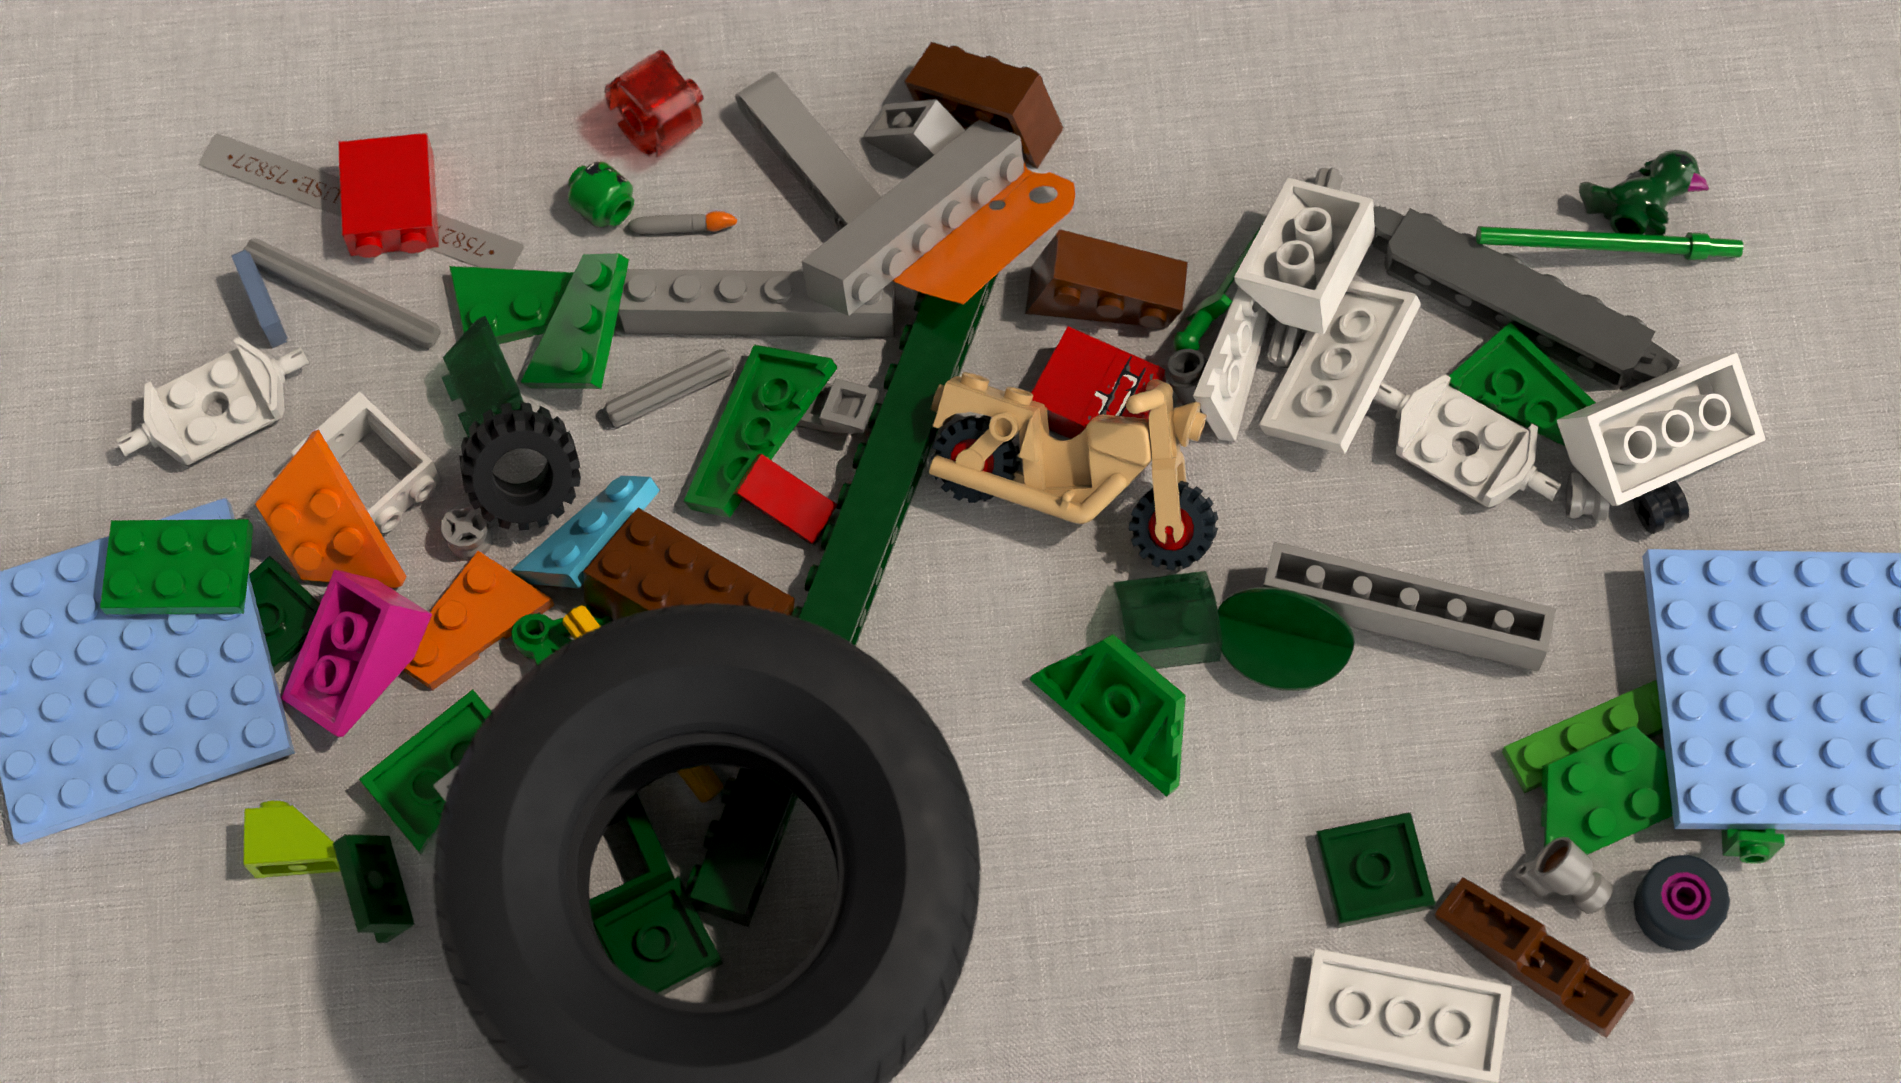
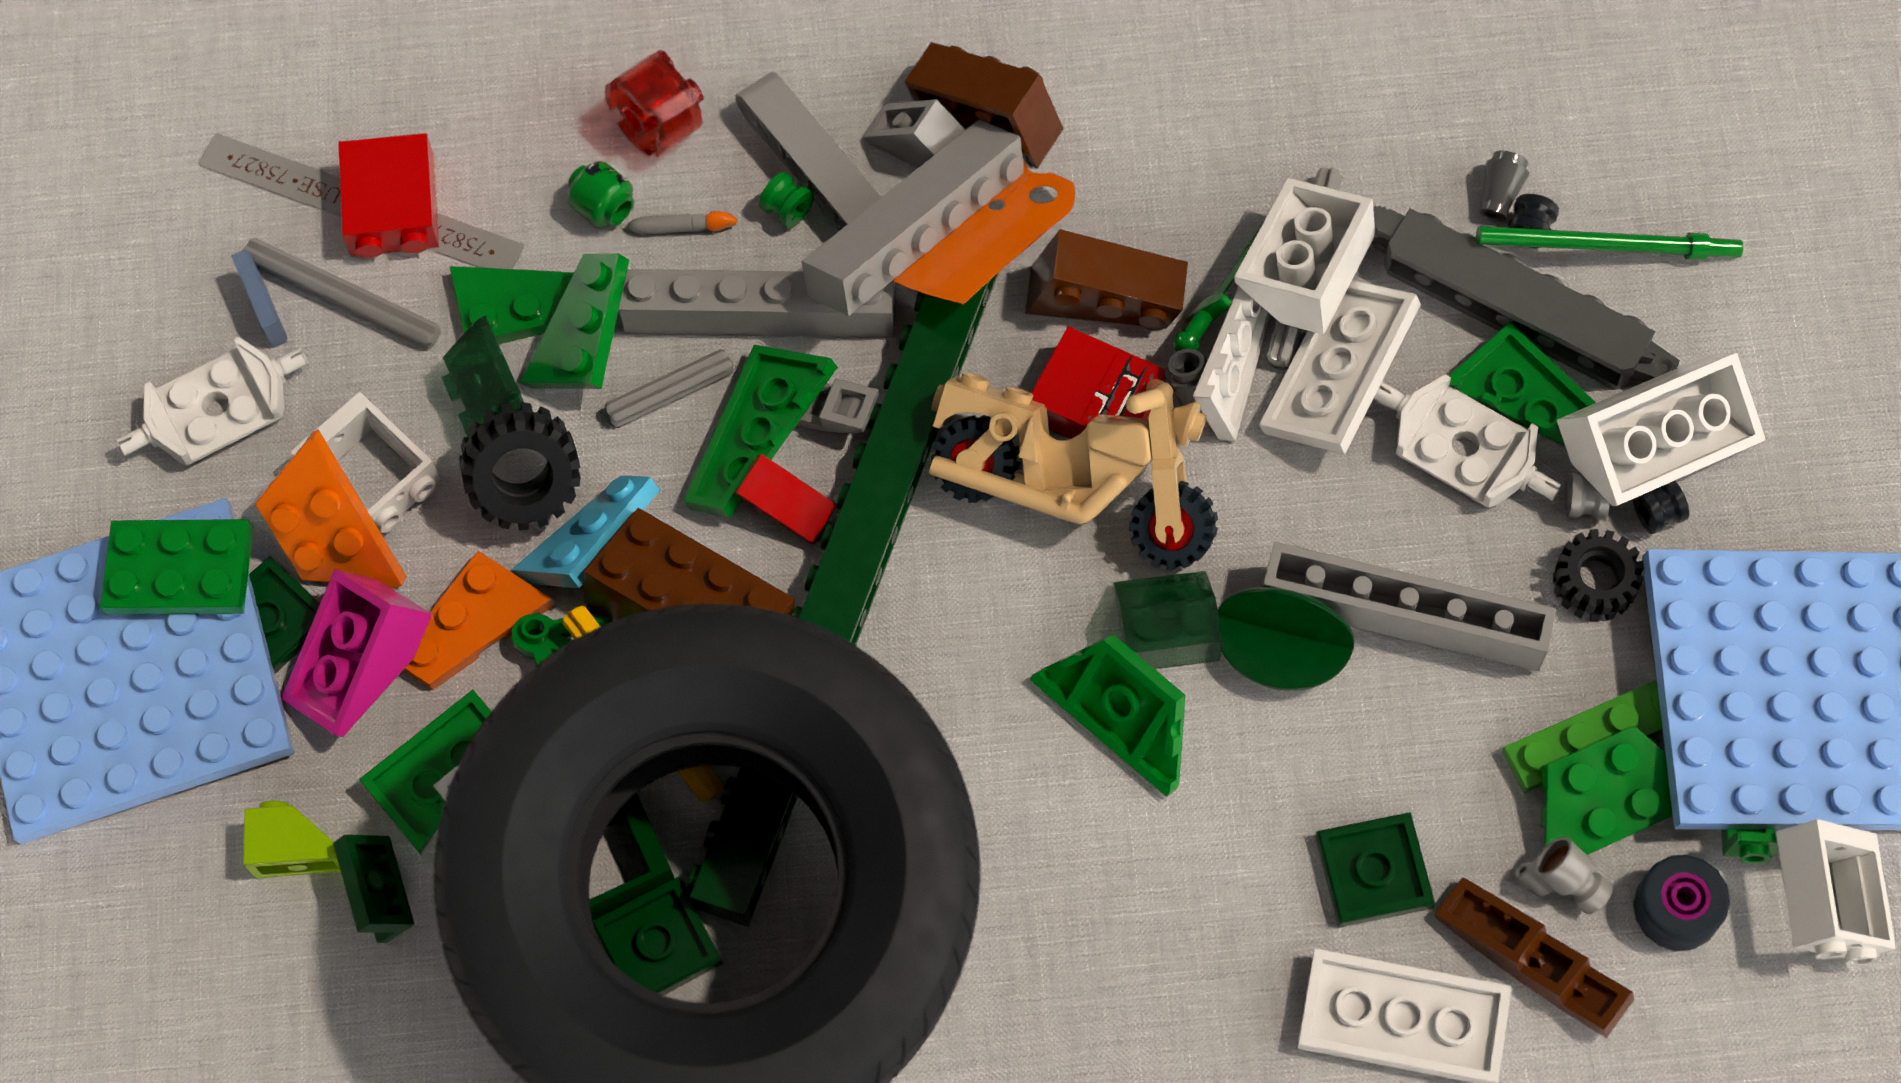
light grey wheel [441,504,493,560] -> none
dark green animal [1579,150,1709,236] -> none
none -> green wheel [758,172,814,229]
none -> dark grey cone [1480,150,1529,221]
none -> black wheel [1507,194,1559,248]
none -> black tyre [1553,529,1644,622]
none -> white window [1776,819,1896,965]

